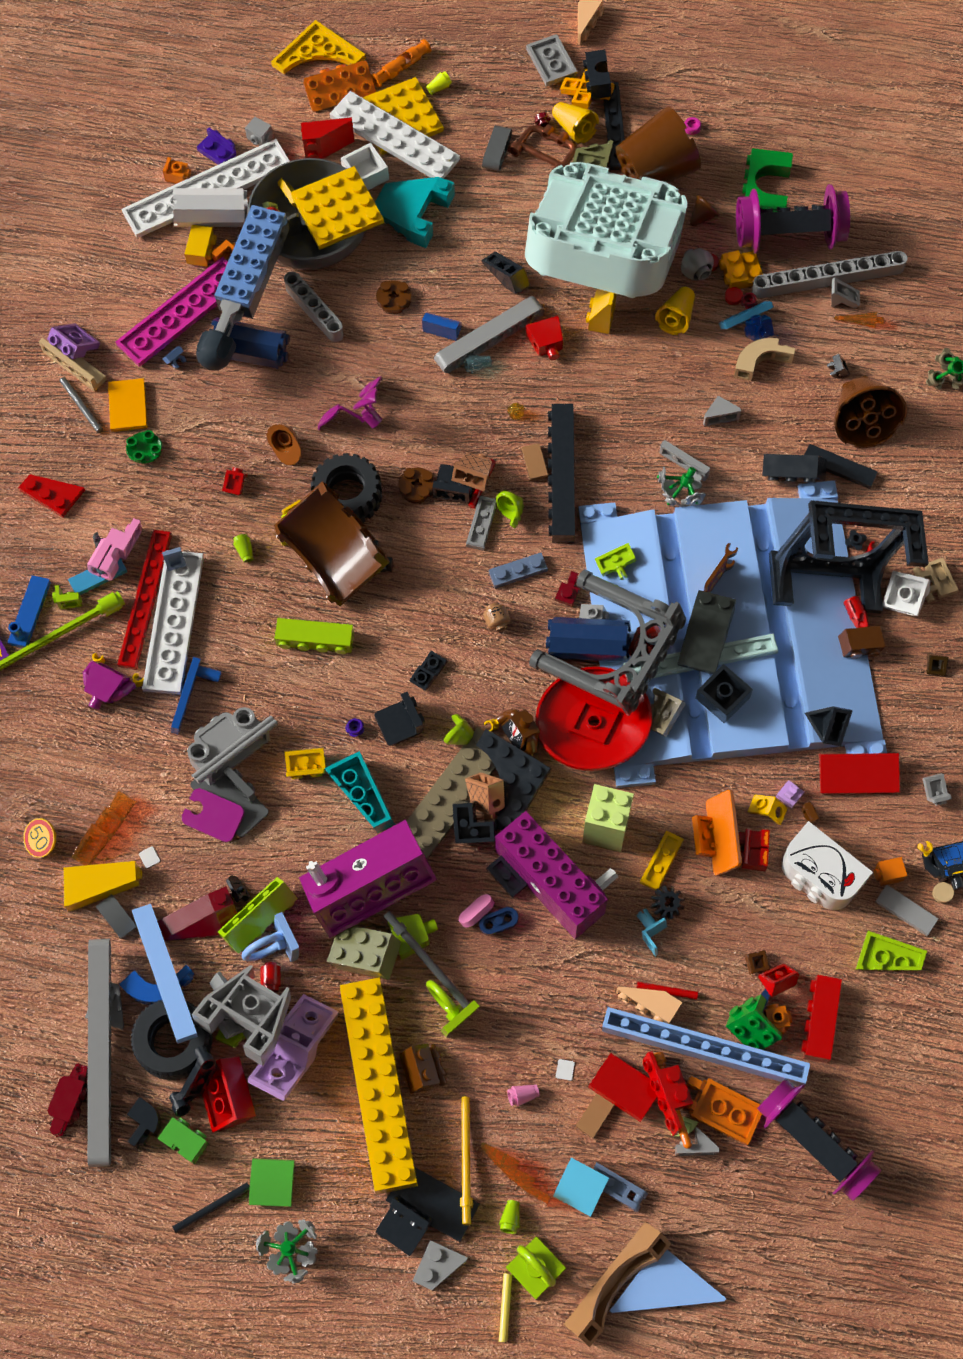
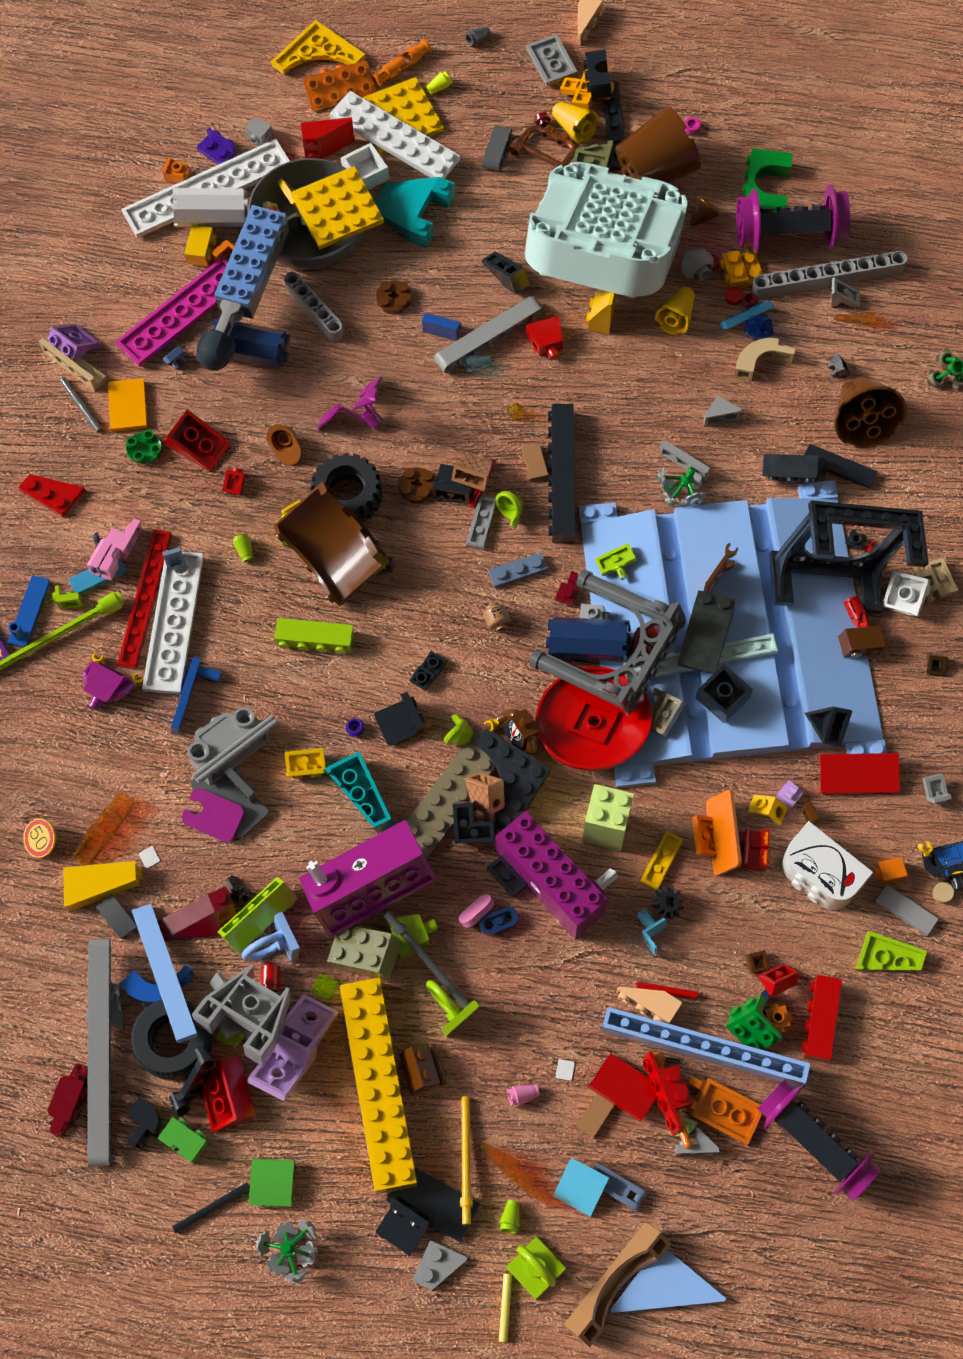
none -> red slope [162,409,231,471]
none -> clear neon green tile [311,973,338,1001]
none -> dark grey cone [465,26,491,46]

